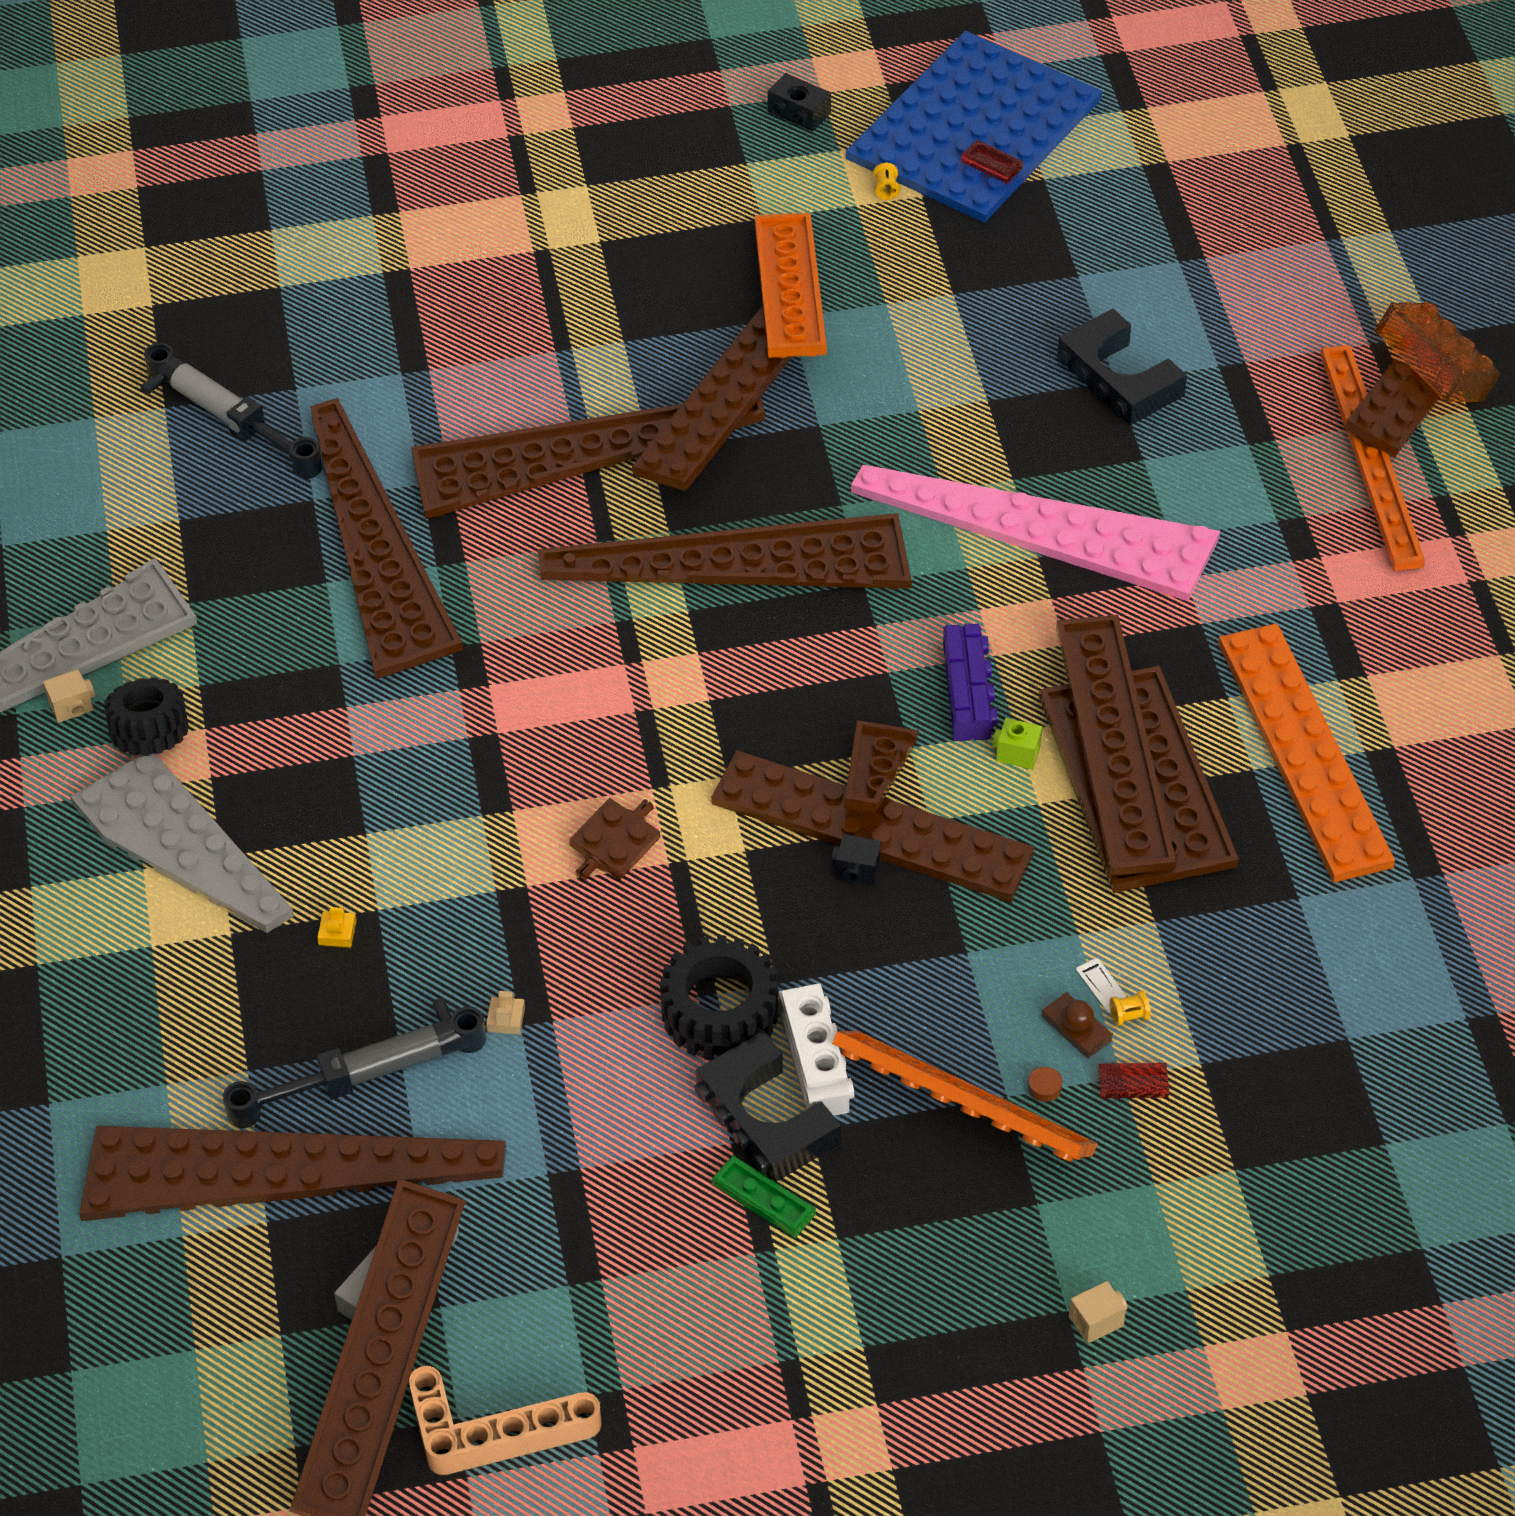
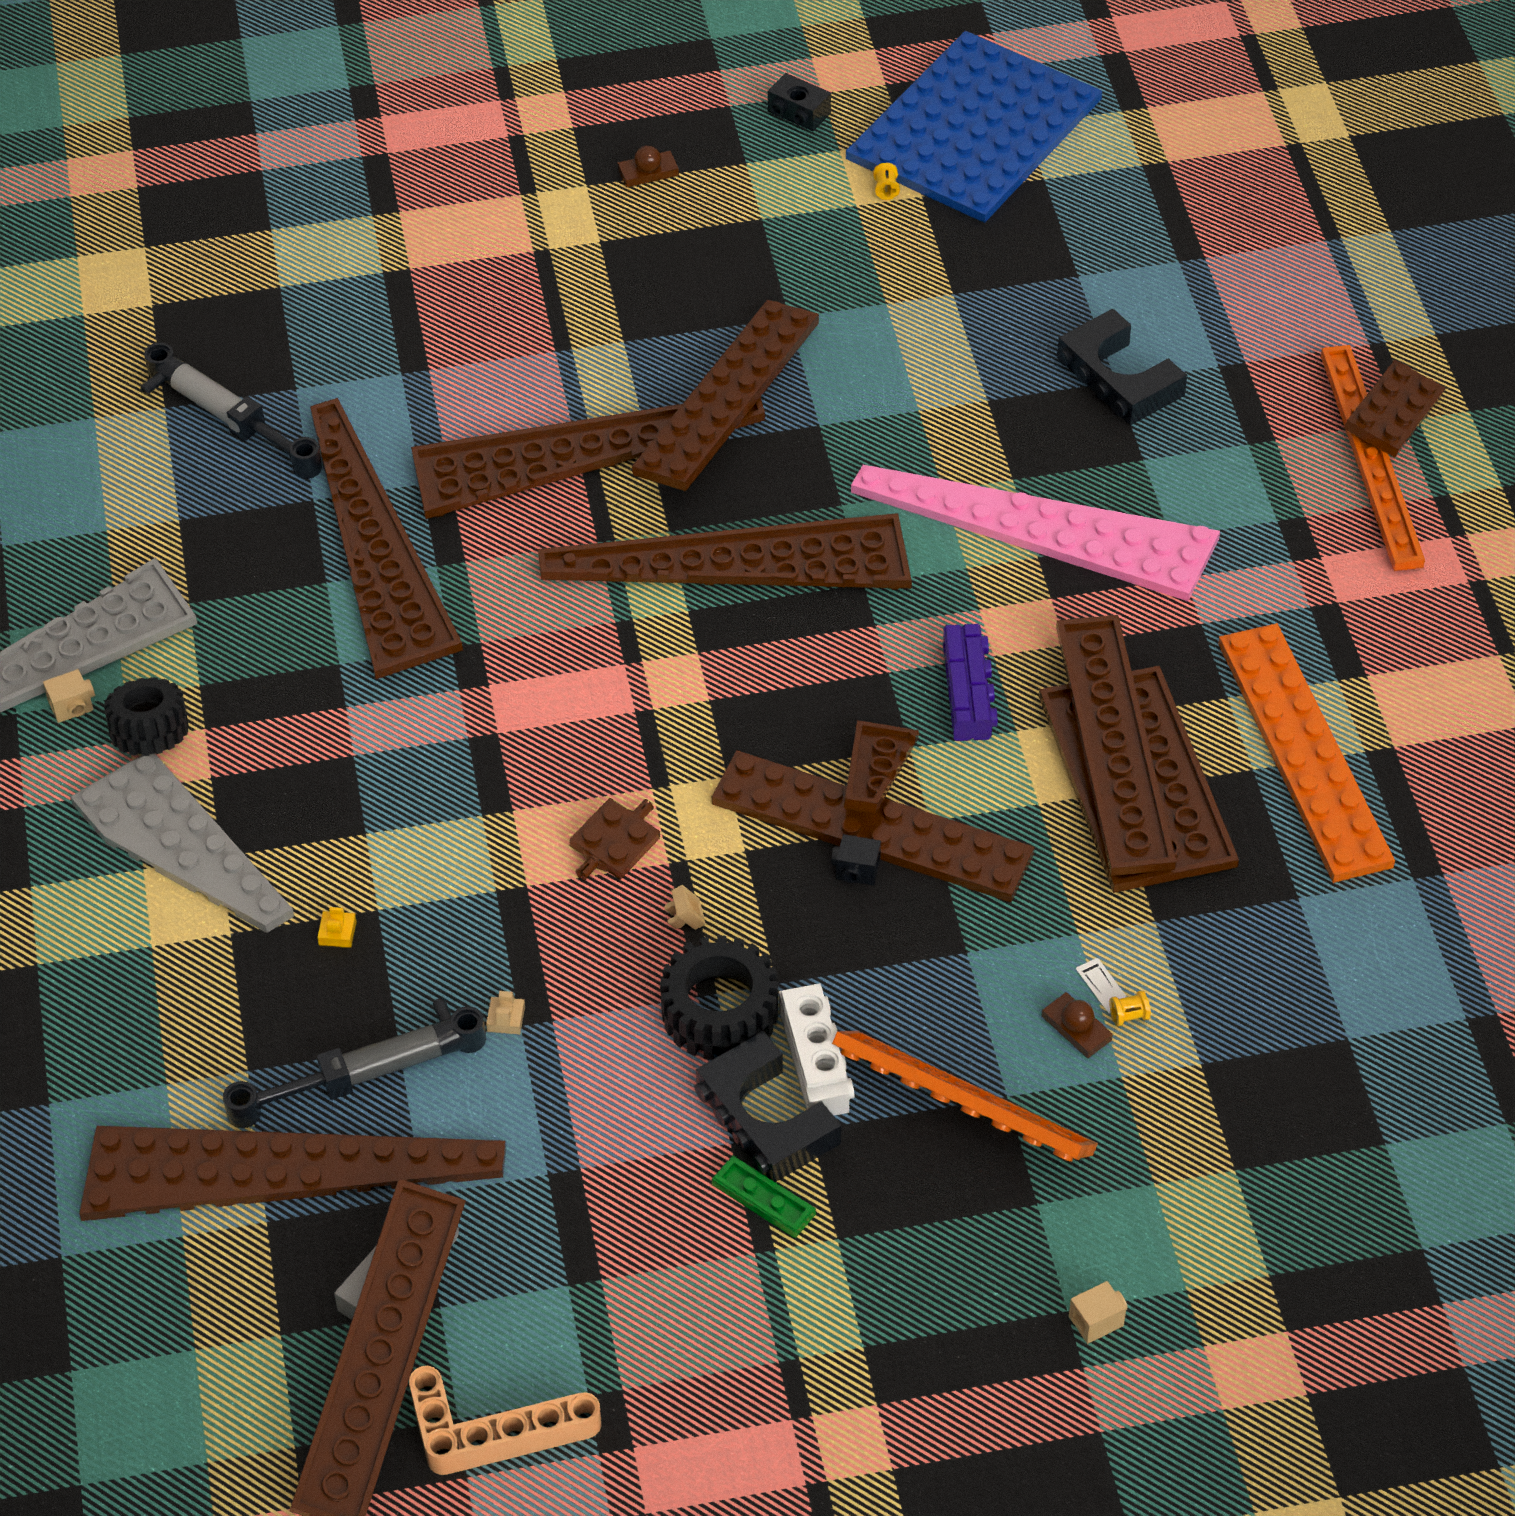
orange plate [755,213,827,358] -> none
clear red tile [961,140,1023,184] -> none
lime brick [993,718,1043,770] -> none
dark orange tile [1028,1067,1063,1102] -> none
clear red tile [1098,1063,1169,1099] -> none
clear orange brick [1374,302,1501,402] -> none
none -> reddish brown tile [618,146,679,187]
none -> tan tile [664,885,706,930]

